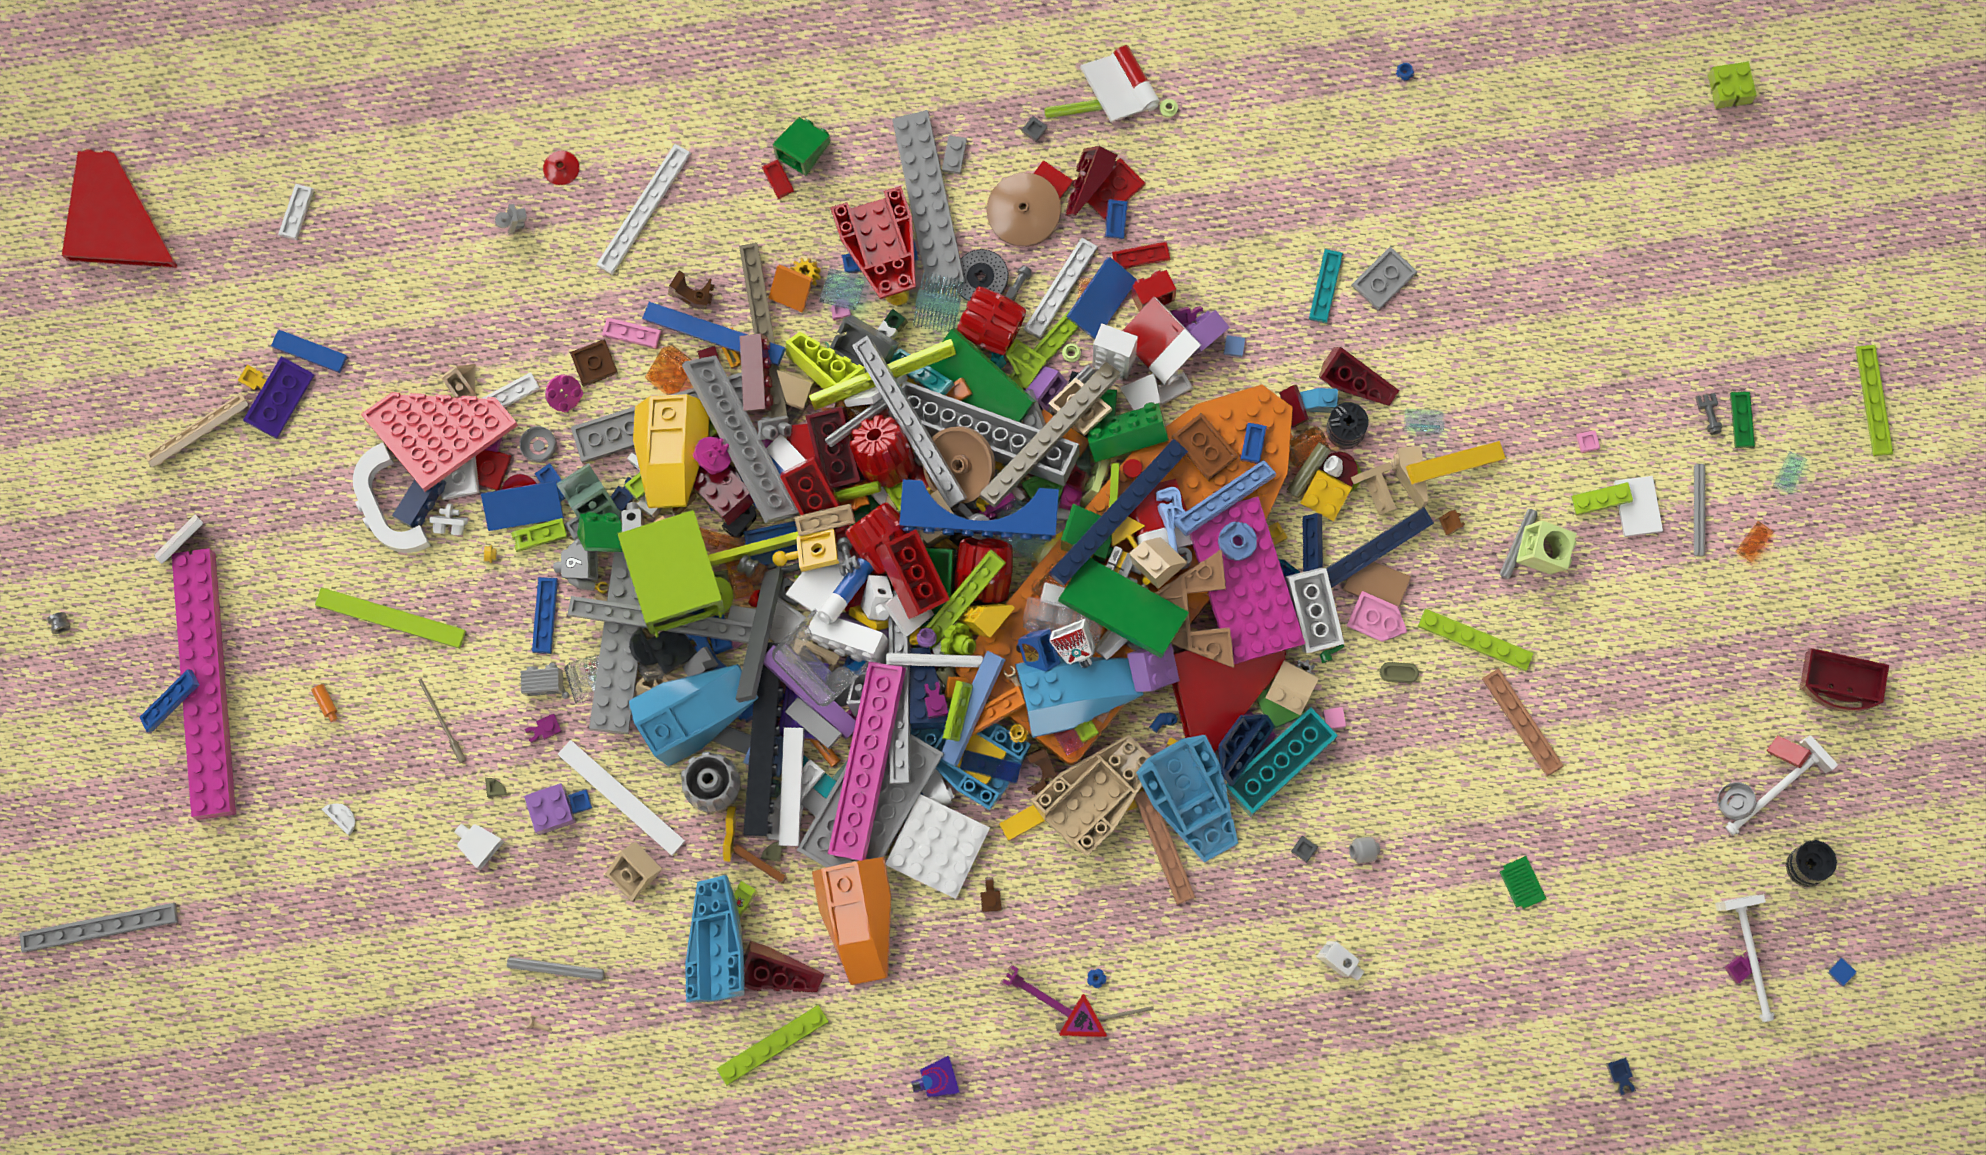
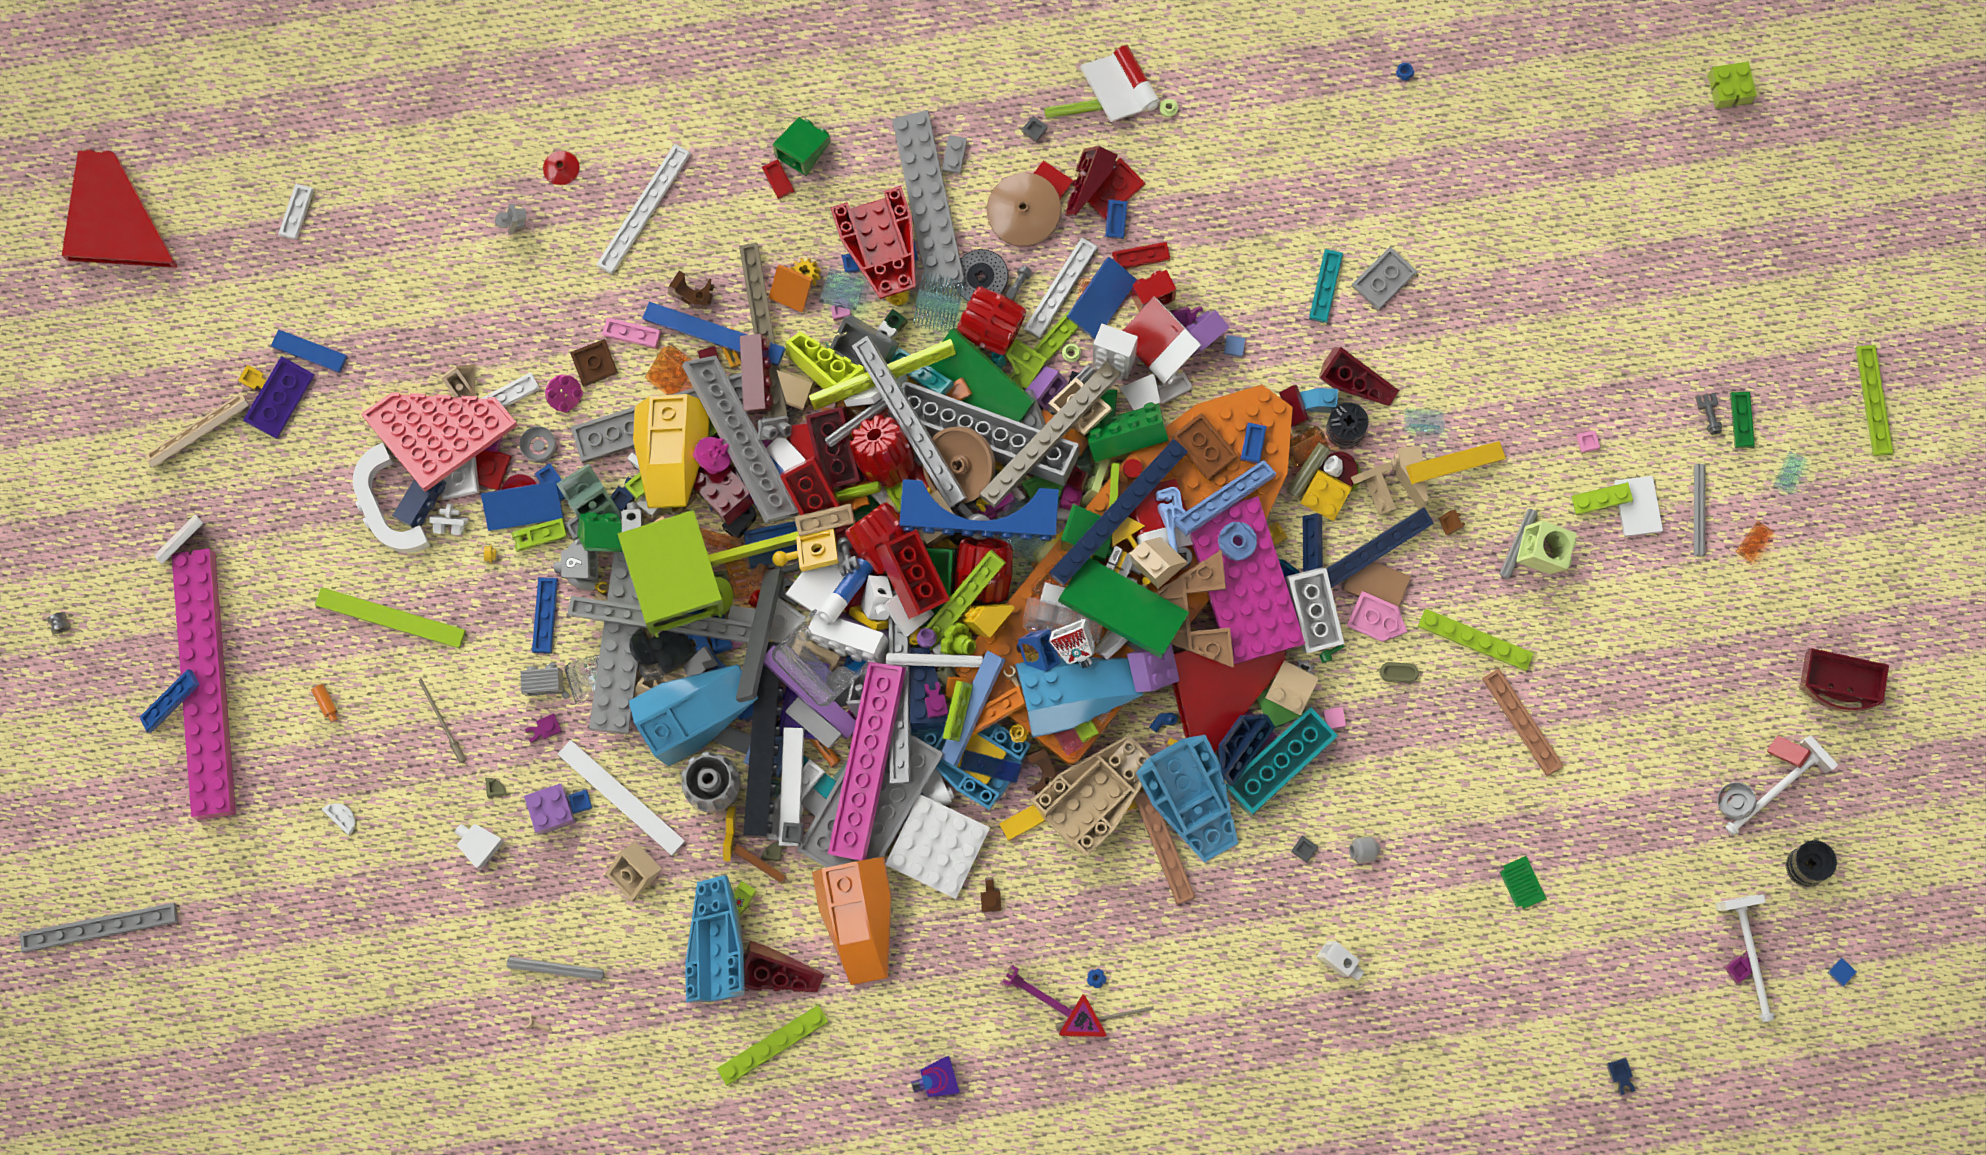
flat silver wheel [737,554,760,578] -> none
none -> dark grey tile [782,822,804,844]

